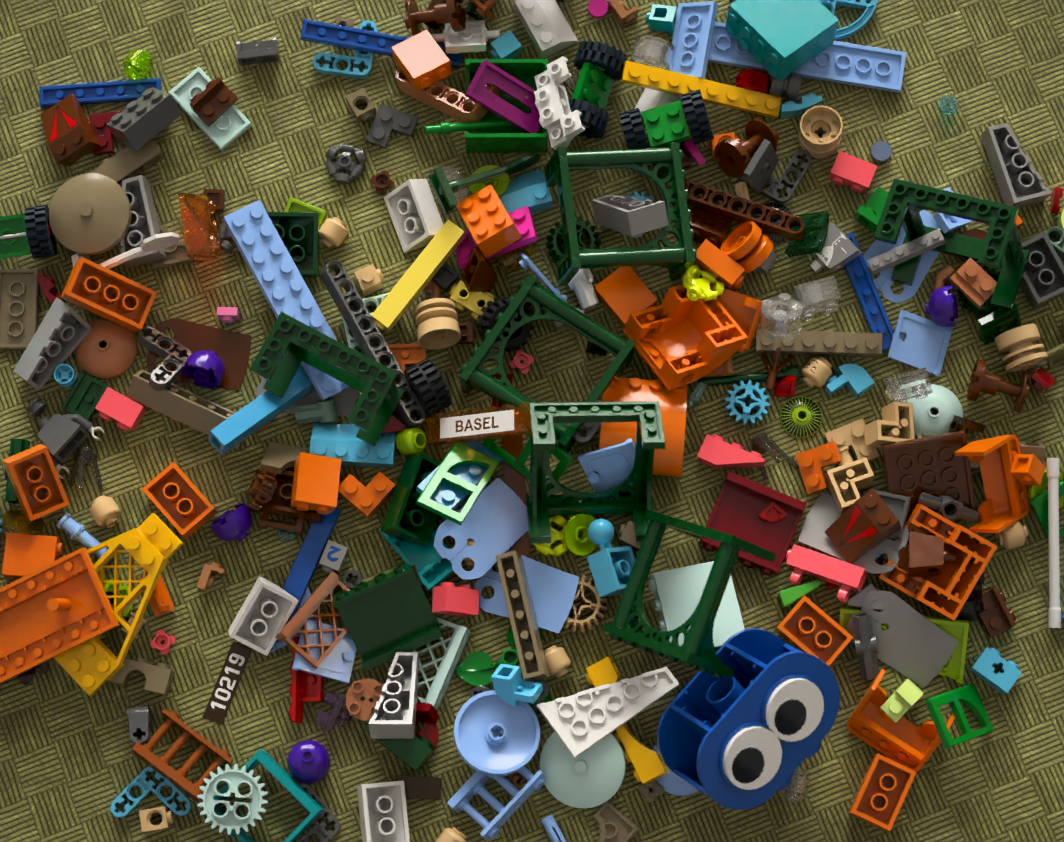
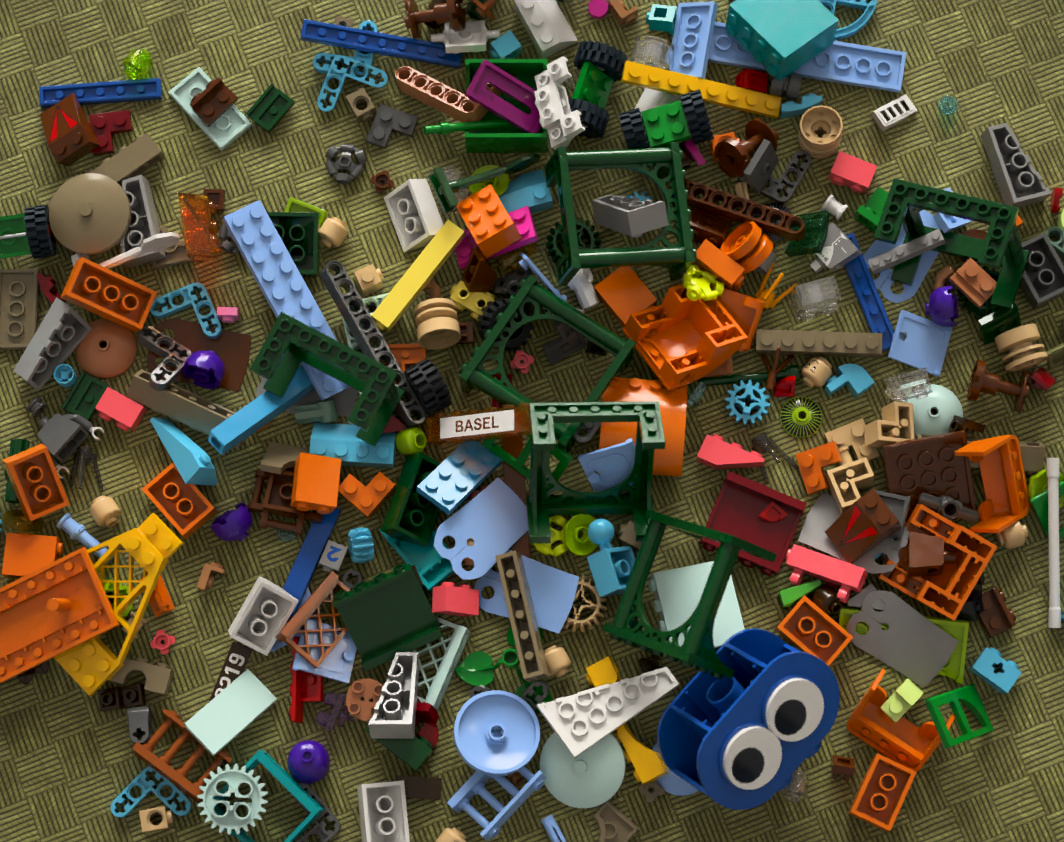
dark grey brick [106,87,183,151] -> none
dark grey hinge [236,37,280,66] -> none
reddish brown gear [247,465,277,511] -> none
brick [391,30,452,92] -> none
window [416,441,500,525] -> none
black tile [432,263,459,291] -> none
medium azure brick [491,664,543,707] -> none
clear brick [760,293,803,341] -> none
dark grey piece [852,612,880,680] -> none
sand blue tile [870,141,892,163] -> none
orange brick [1010,454,1046,485] -> none
none -> dark brown slope [98,683,146,712]
none -> medium azure beam [150,282,222,339]
none -> medium azure wedge [150,417,218,486]
none -> light aqua tile [184,669,277,756]
none -> dark green plate [246,84,295,134]
none -> medium azure beam [317,55,388,112]
none -> medium azure gear [348,527,374,563]
none -> dark grey piece [493,266,533,295]
none -> dark grey plate [542,321,587,365]
none -> dark brown plate [639,654,662,673]
none -> light orange plant [754,261,798,310]
none -> dark brown head [812,585,843,616]
none -> white bush [821,194,848,221]
none -> reddish brown tile [831,755,855,782]
none -> white slope [872,94,917,132]

